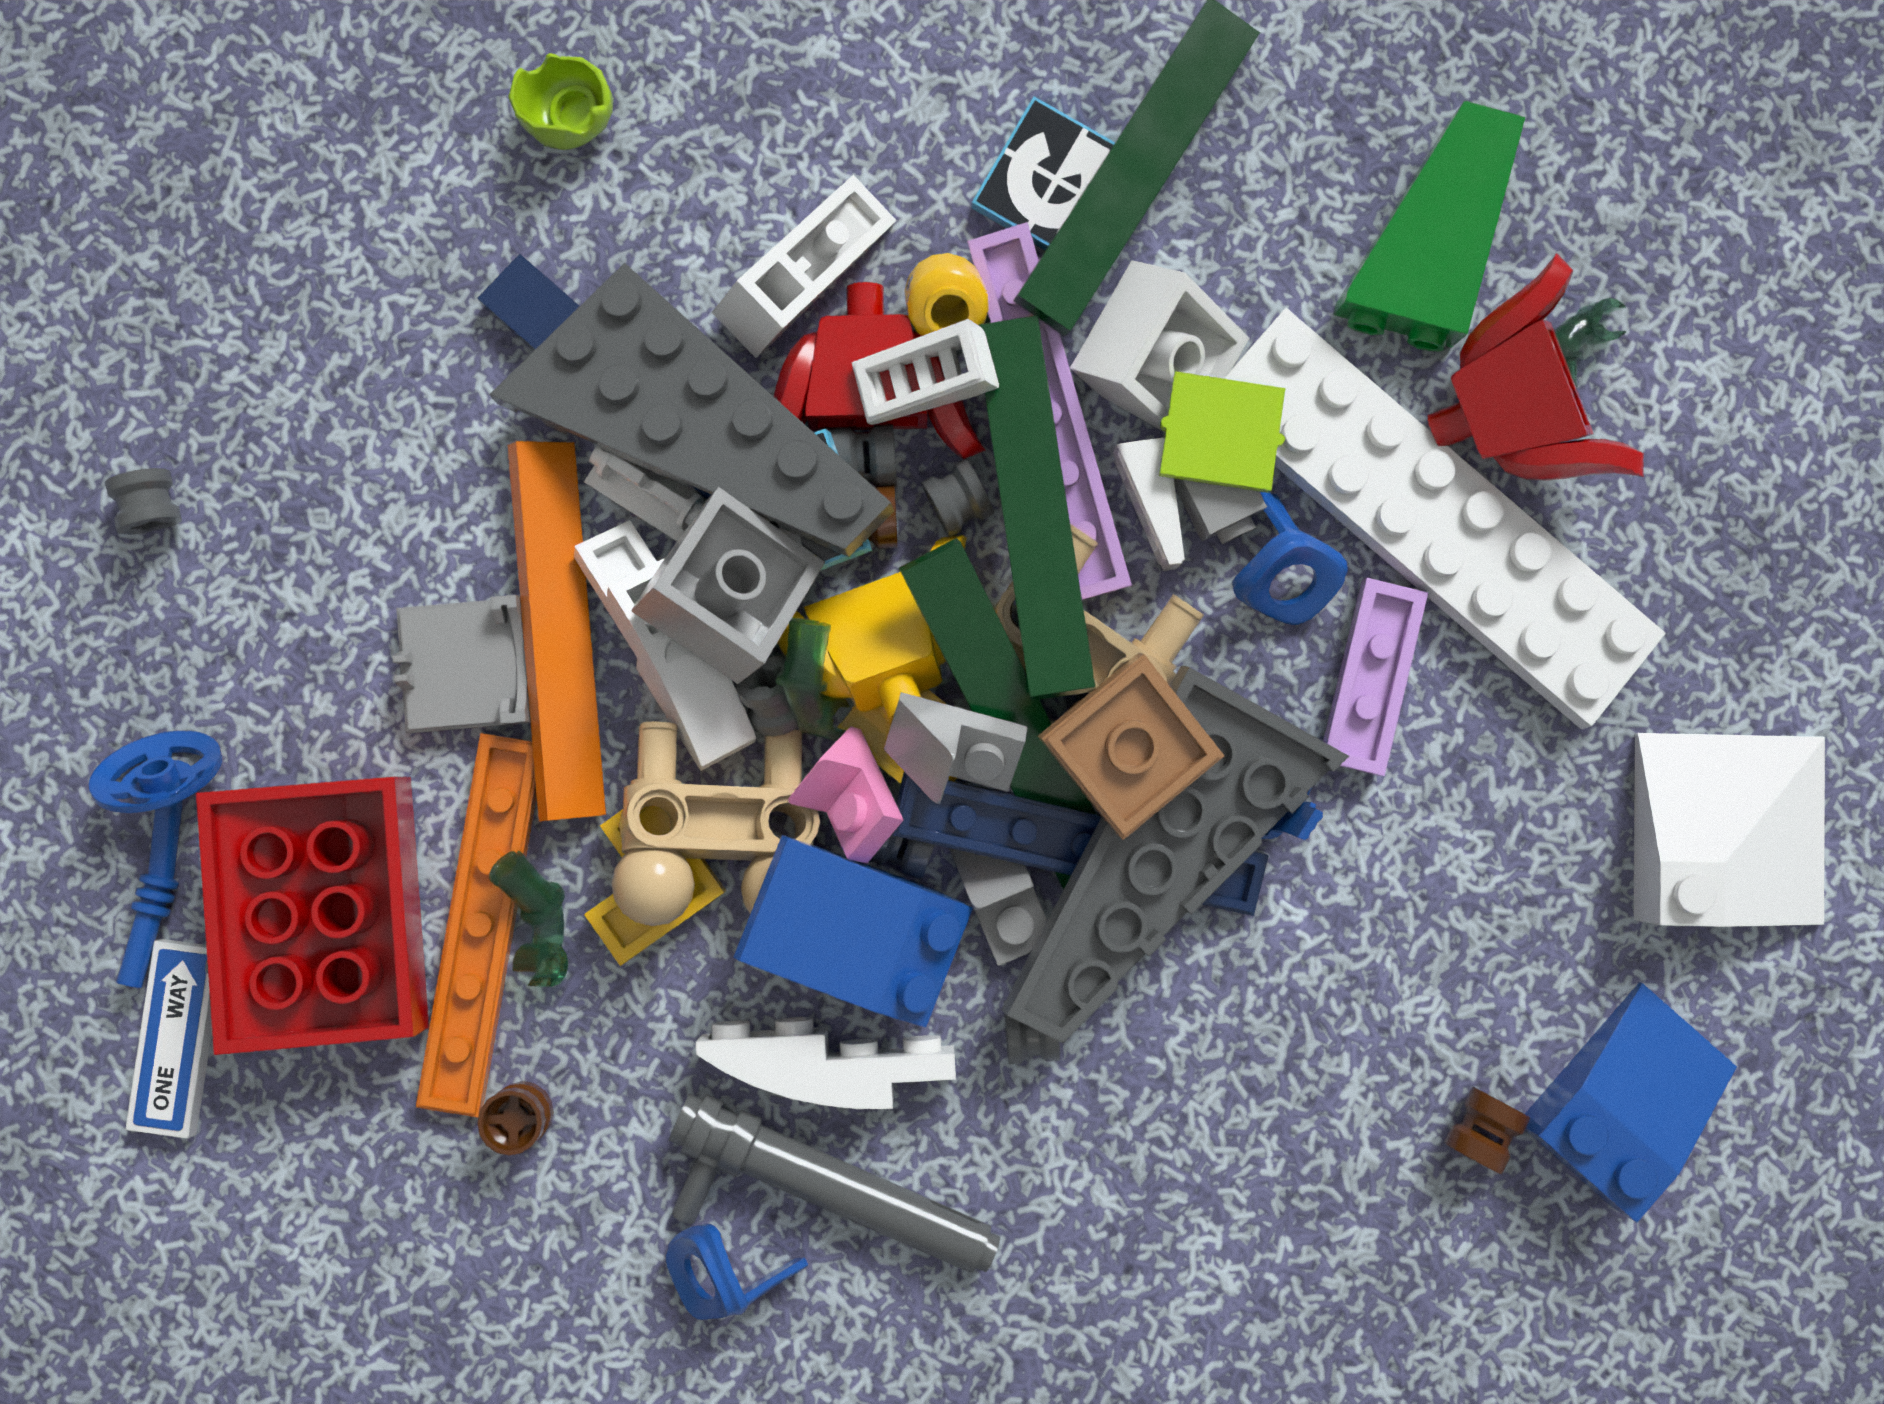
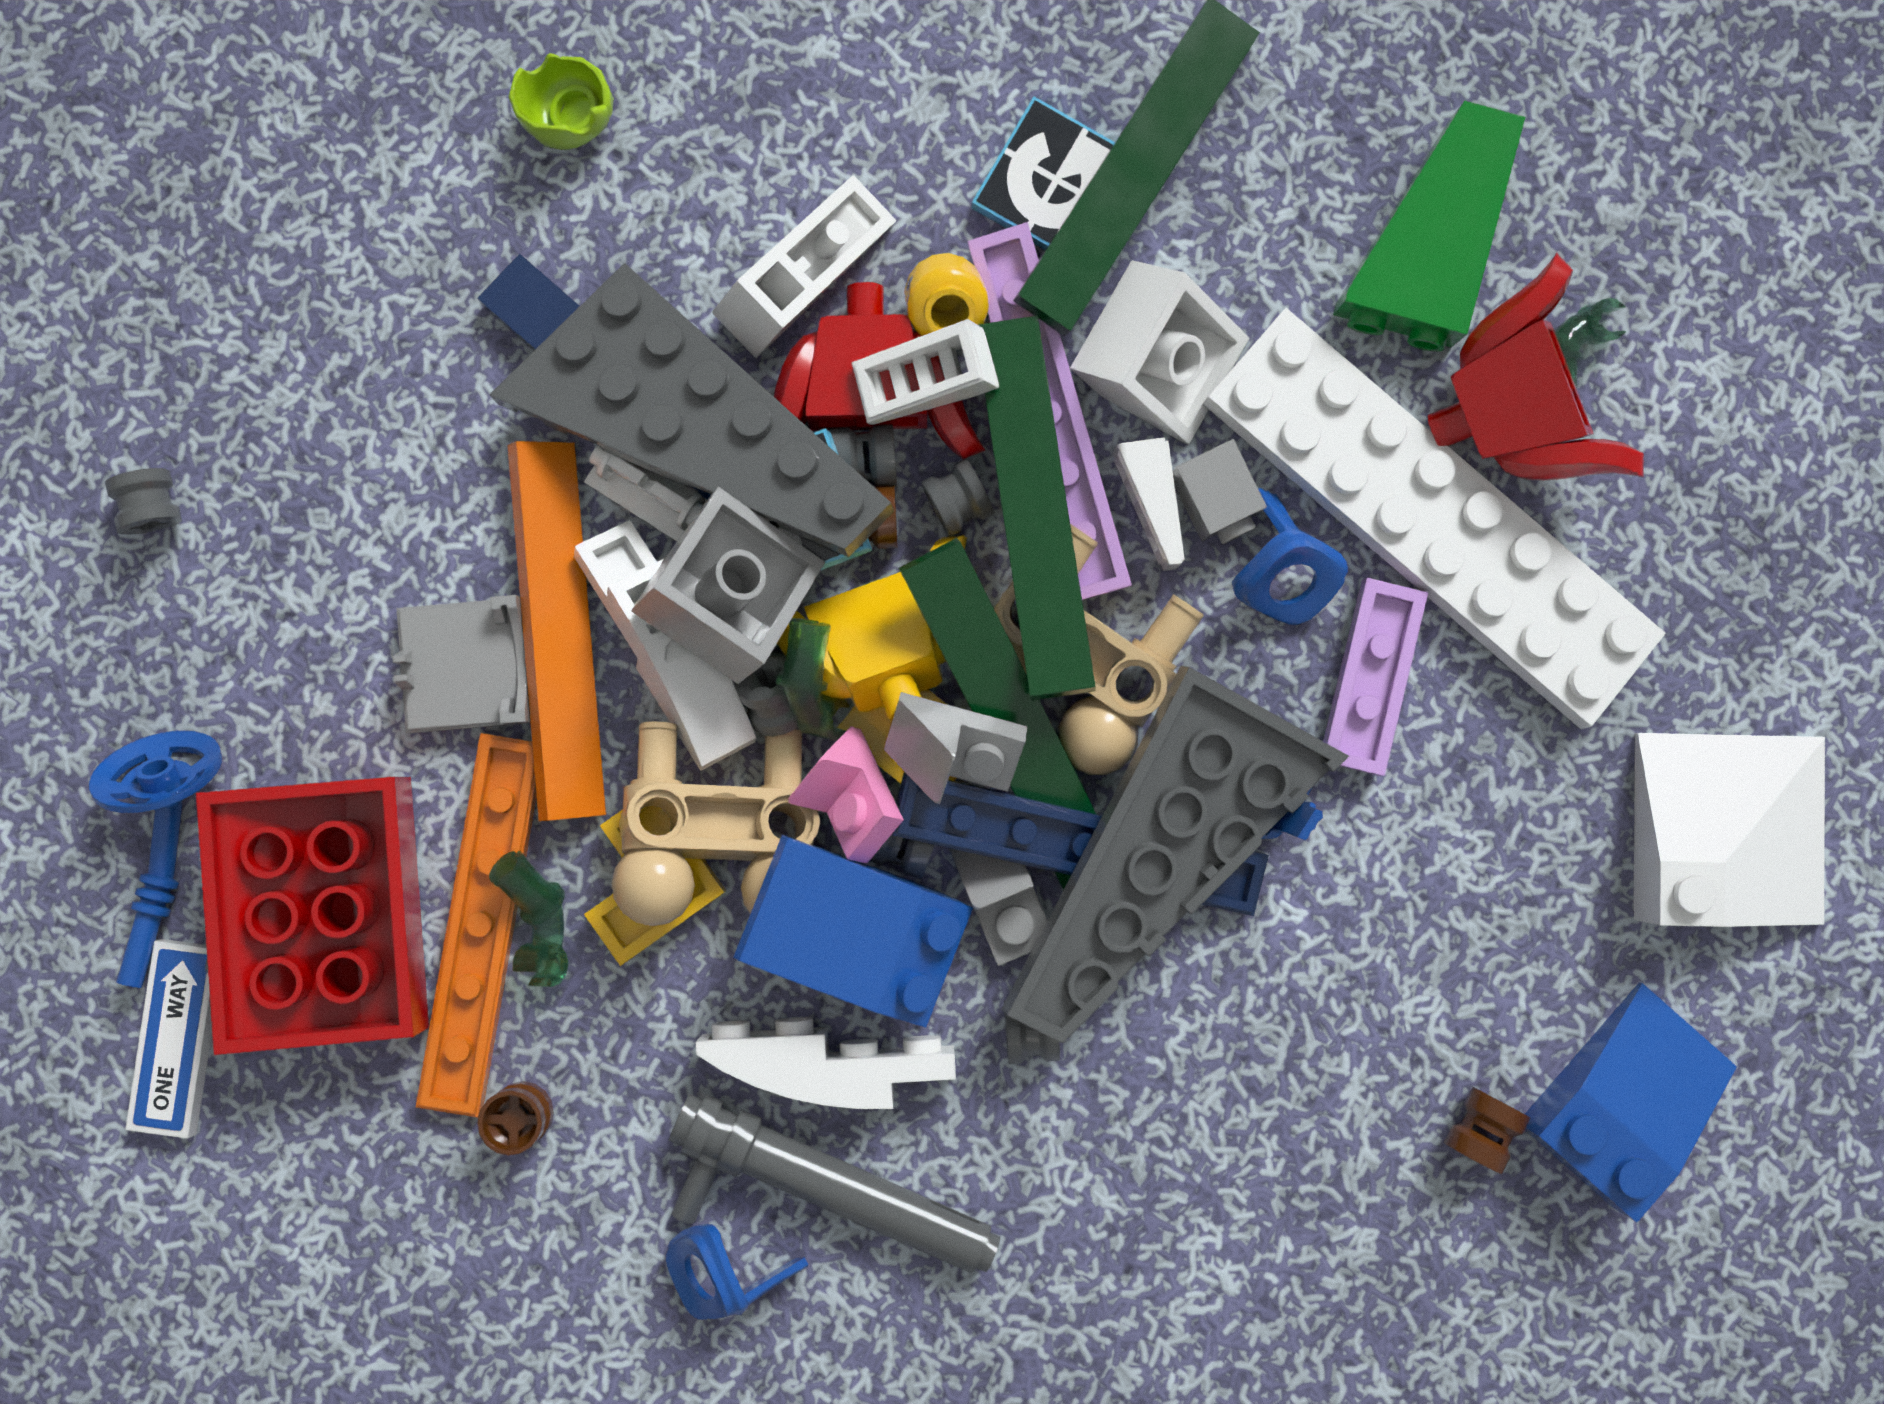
medium nougat plate [1038,653,1224,840] -> none
lime piece [1159,371,1286,493] -> none

